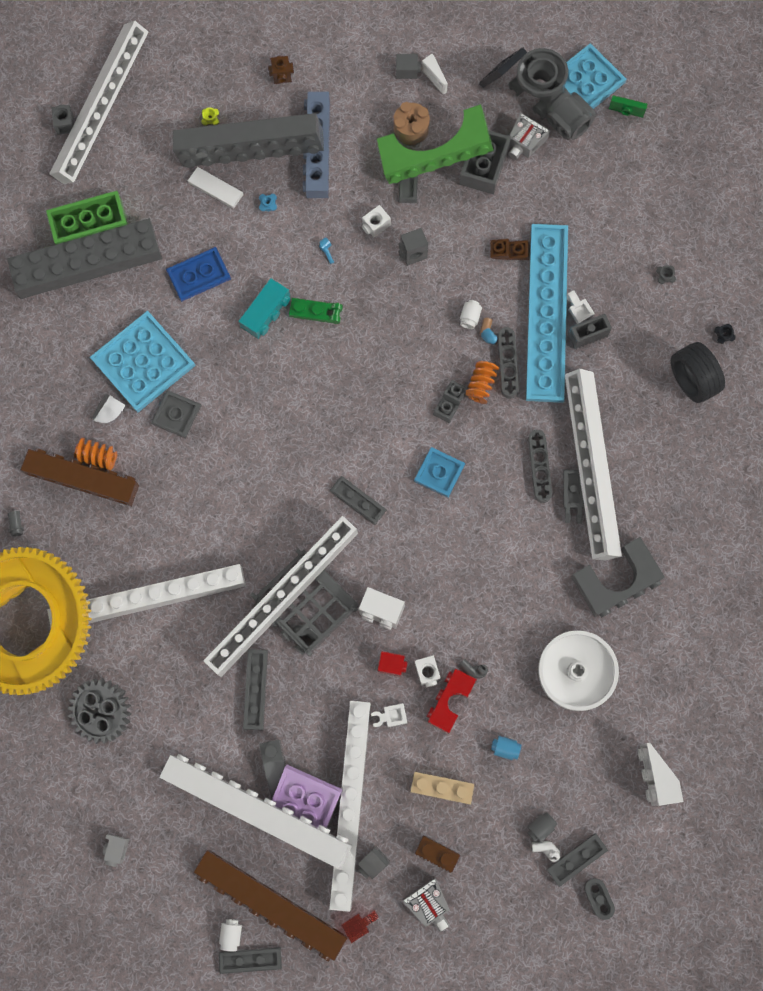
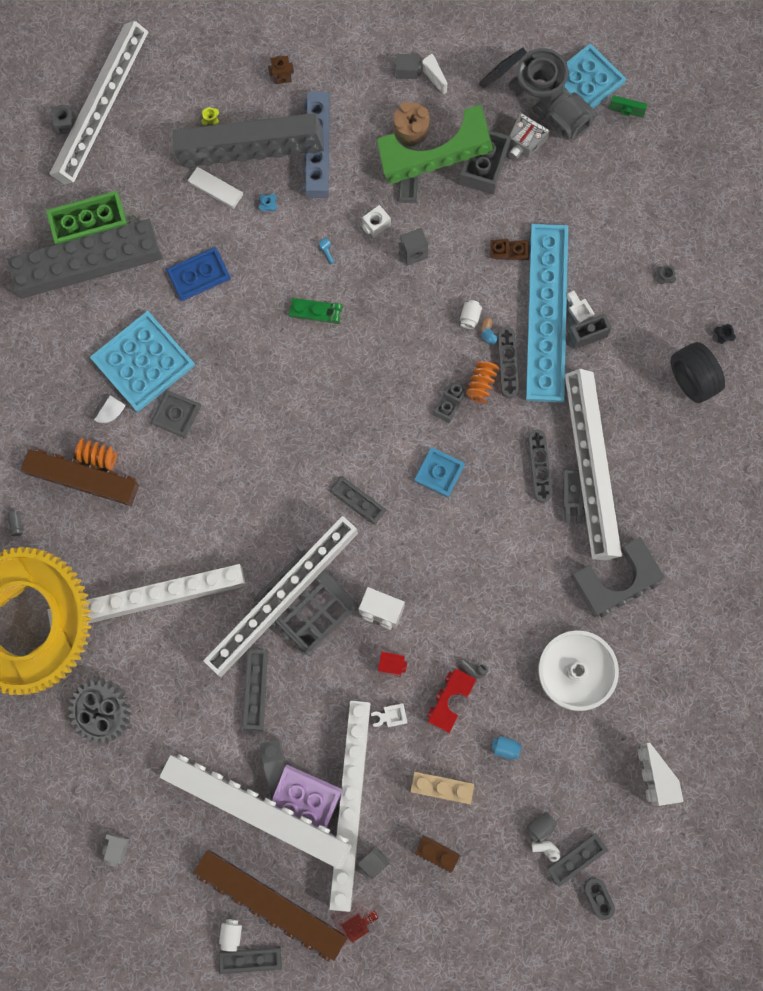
teal brick [238,278,291,339] -> none
torso [403,878,450,932] -> none
white brick [415,655,440,688] -> none

